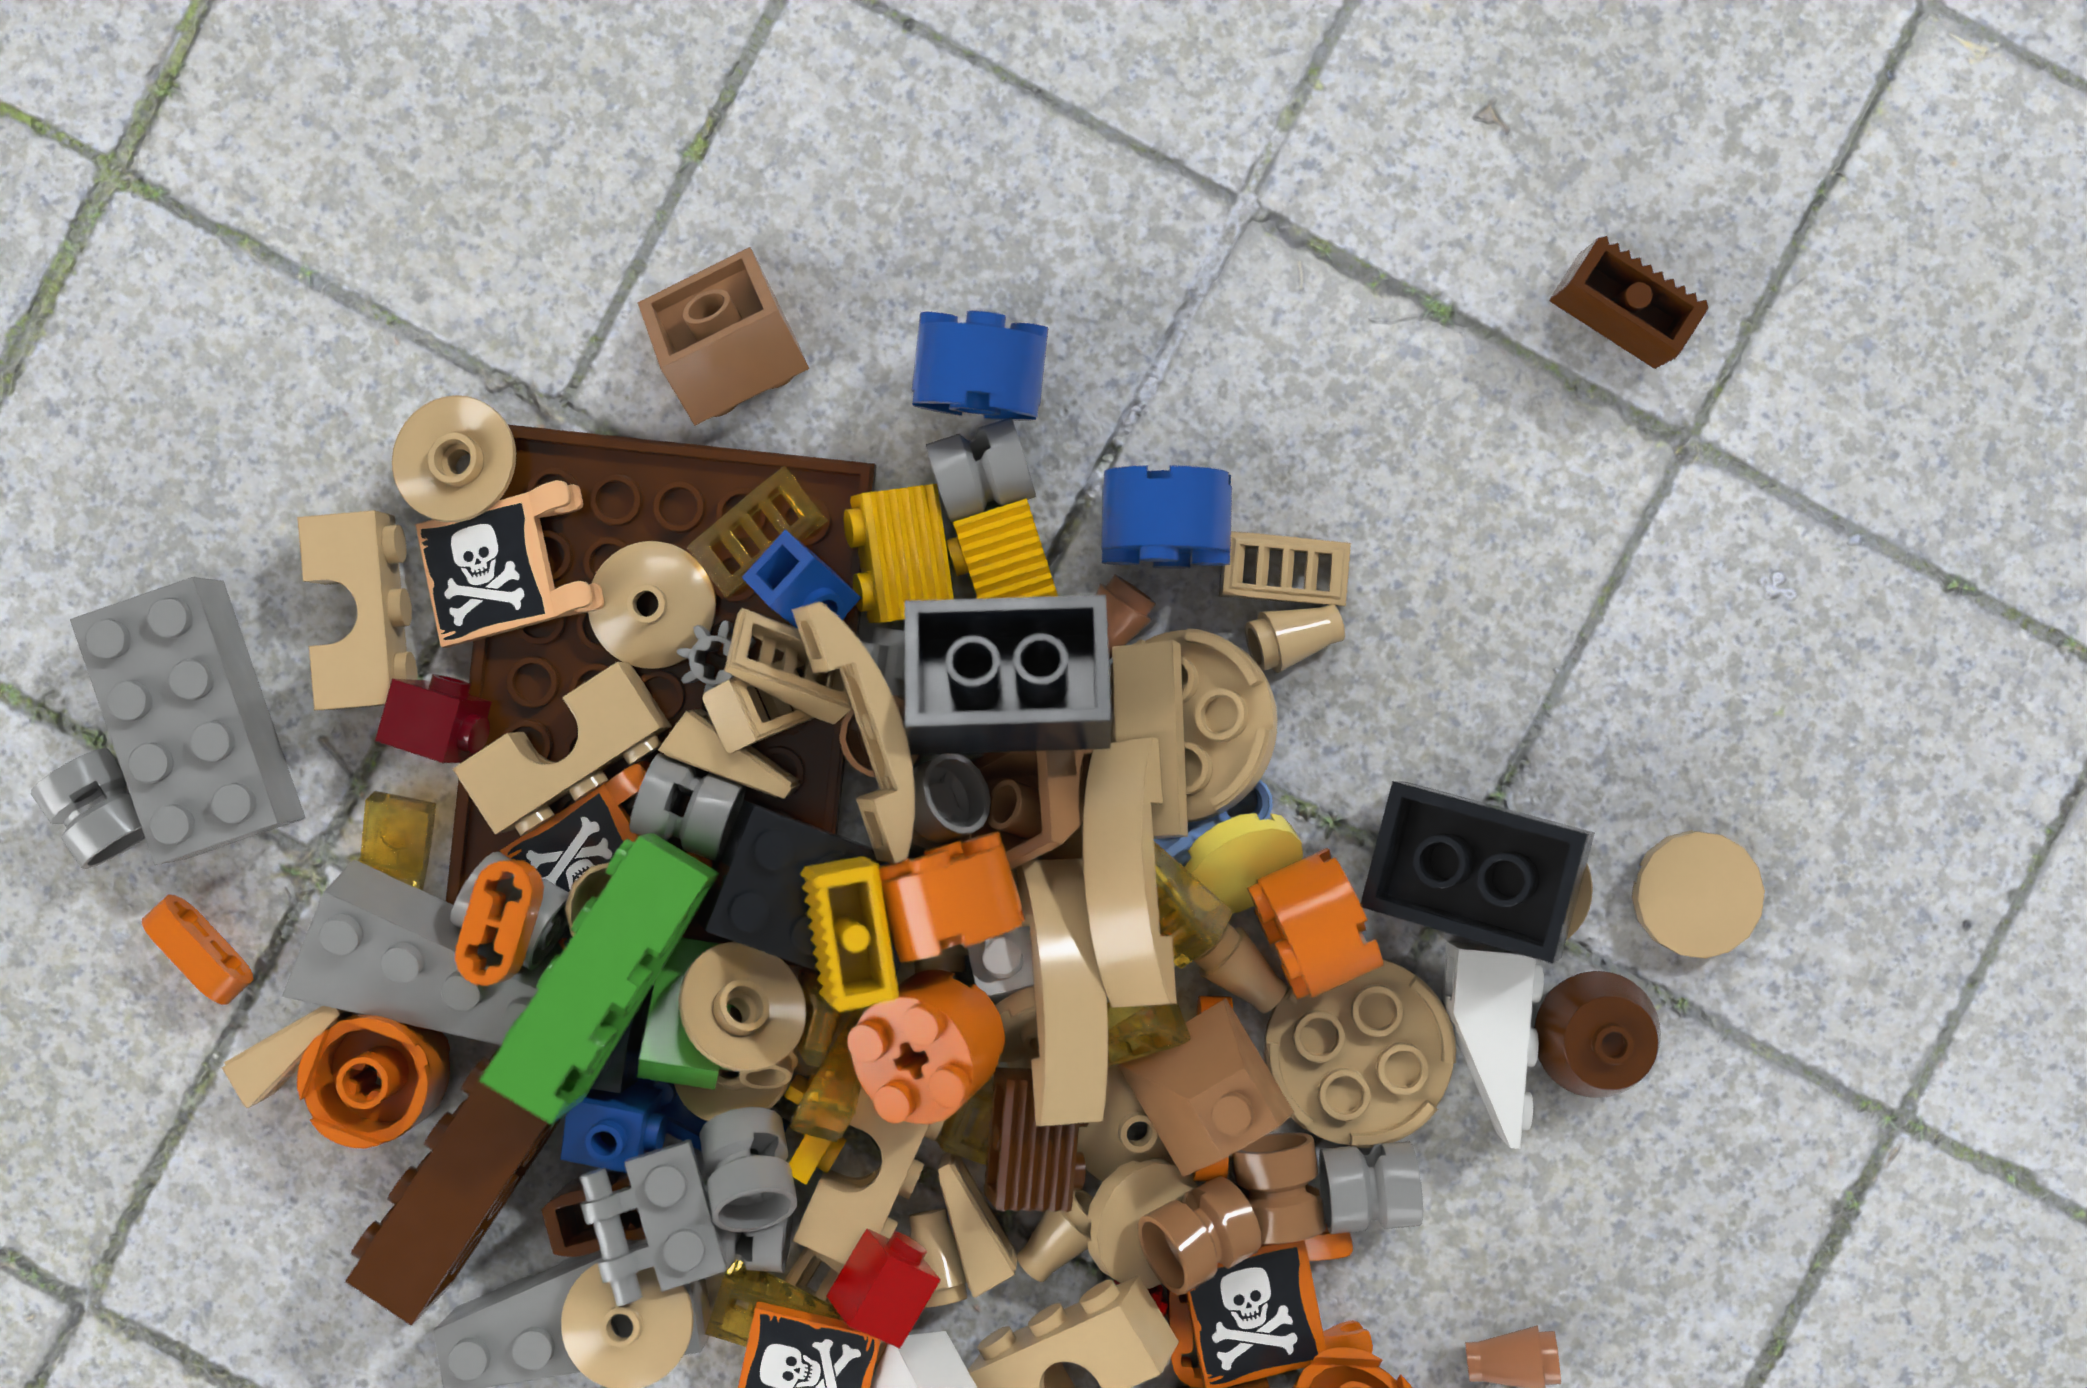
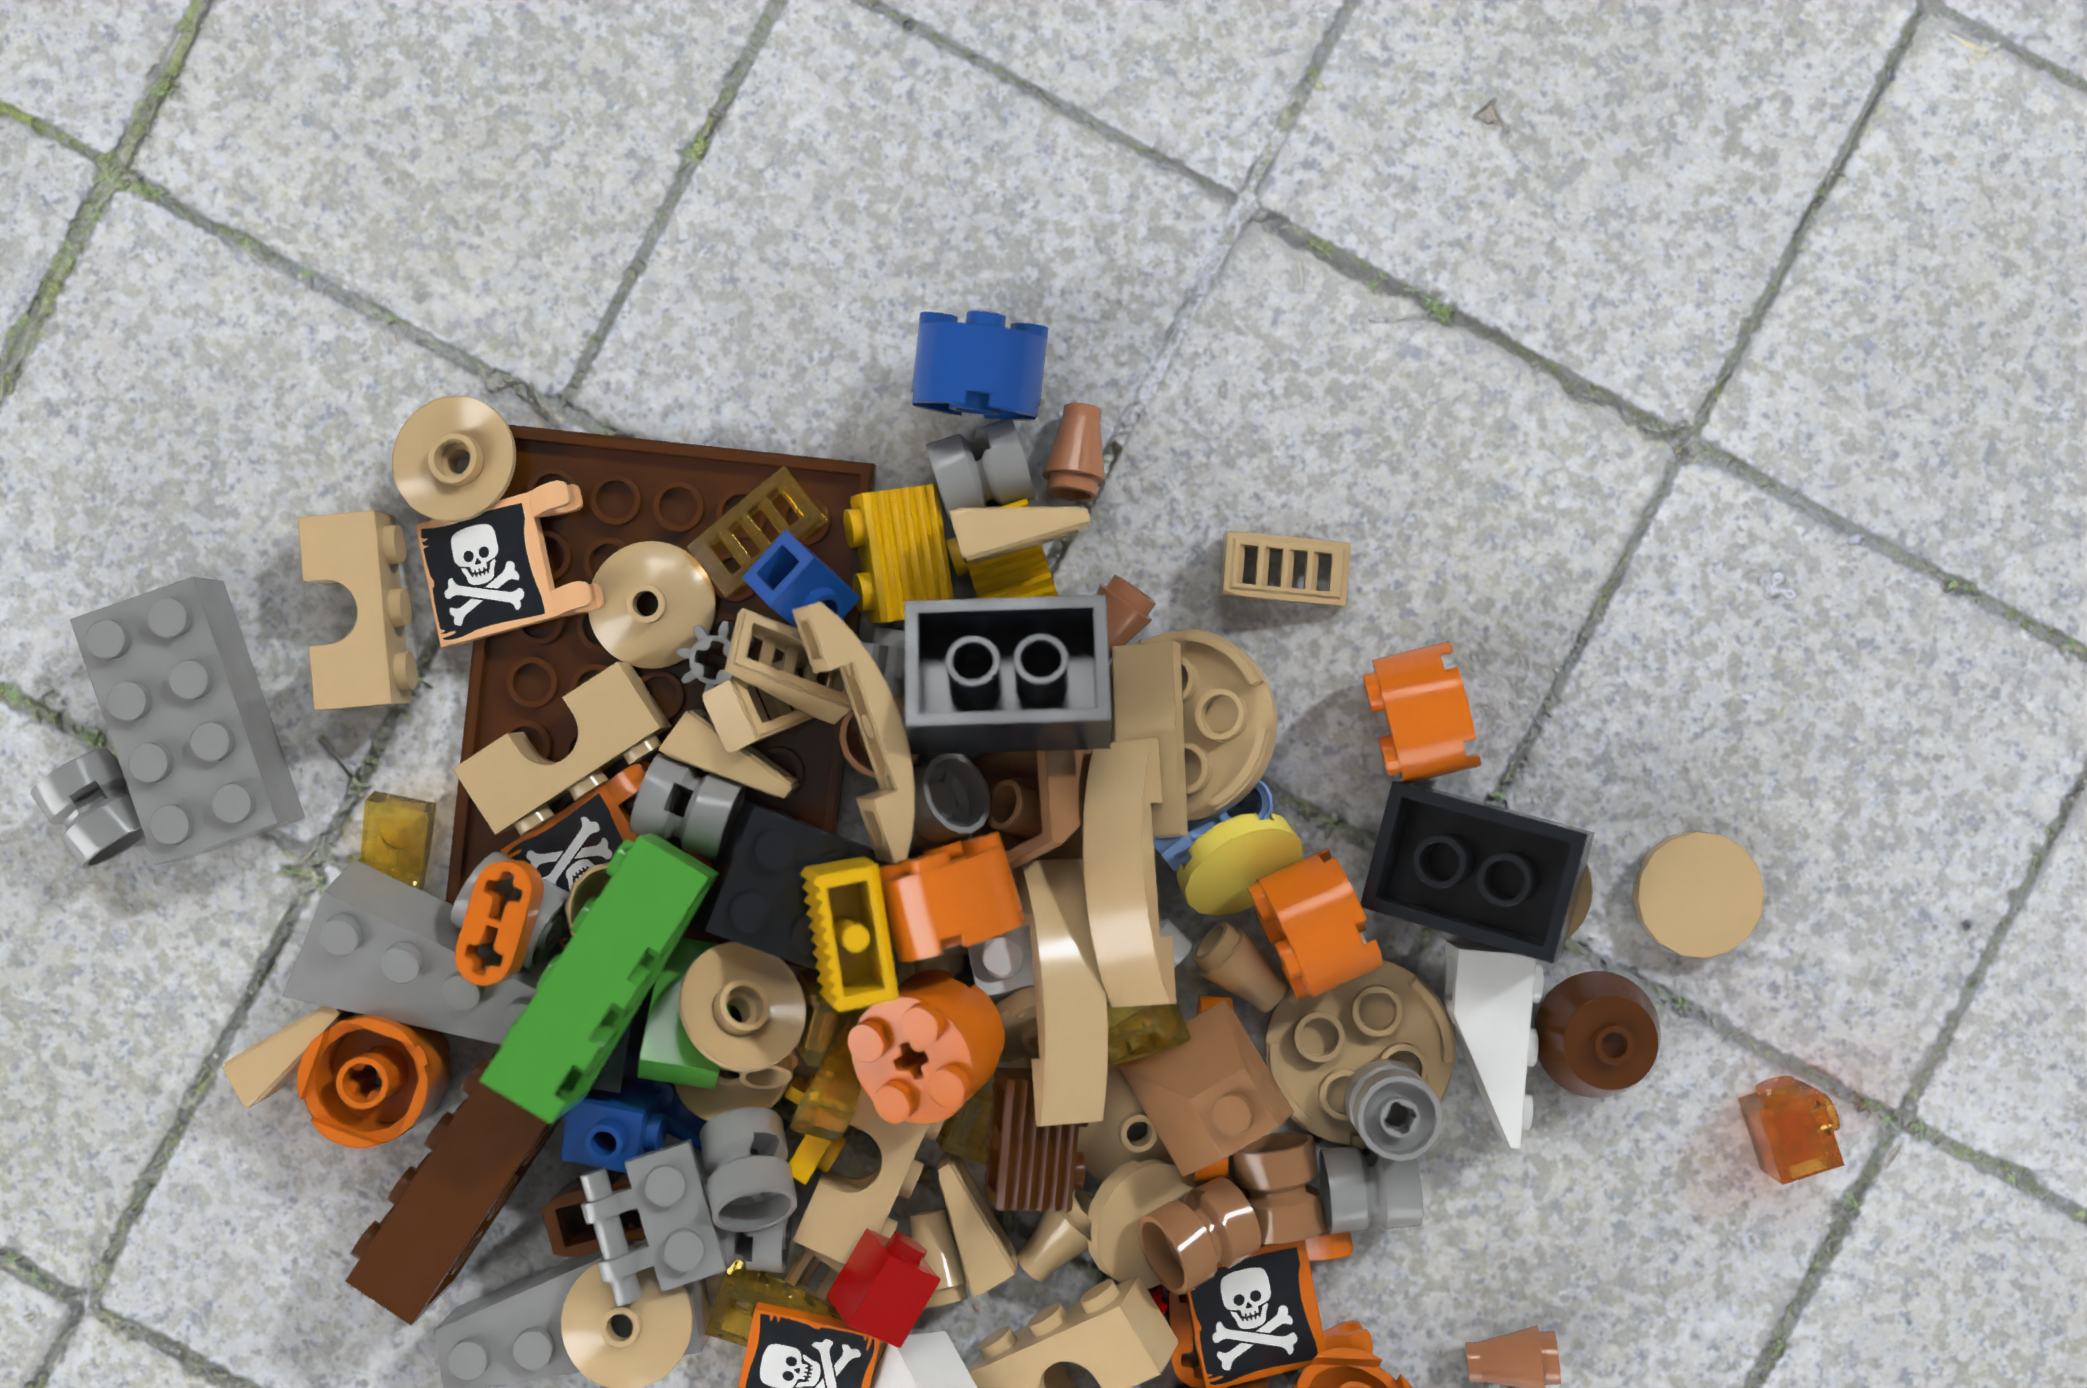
orange beam [142,894,253,1005] -> none
dark red brick [375,674,492,763] -> none
medium nougat slope [637,247,809,426] -> none
blue brick [1101,466,1232,569] -> none
clear yellow slope [1154,841,1234,969] -> none
tan cone [1245,604,1345,673] -> none
reddish brown brick [1549,236,1709,370] -> none
none -> tan slope [949,507,1091,565]
none -> nougat cone [1042,403,1105,502]
none -> light grey wheel [1344,1059,1443,1161]
none -> orange brick [1362,641,1481,784]
none -> clear orange brick [1738,1076,1844,1185]

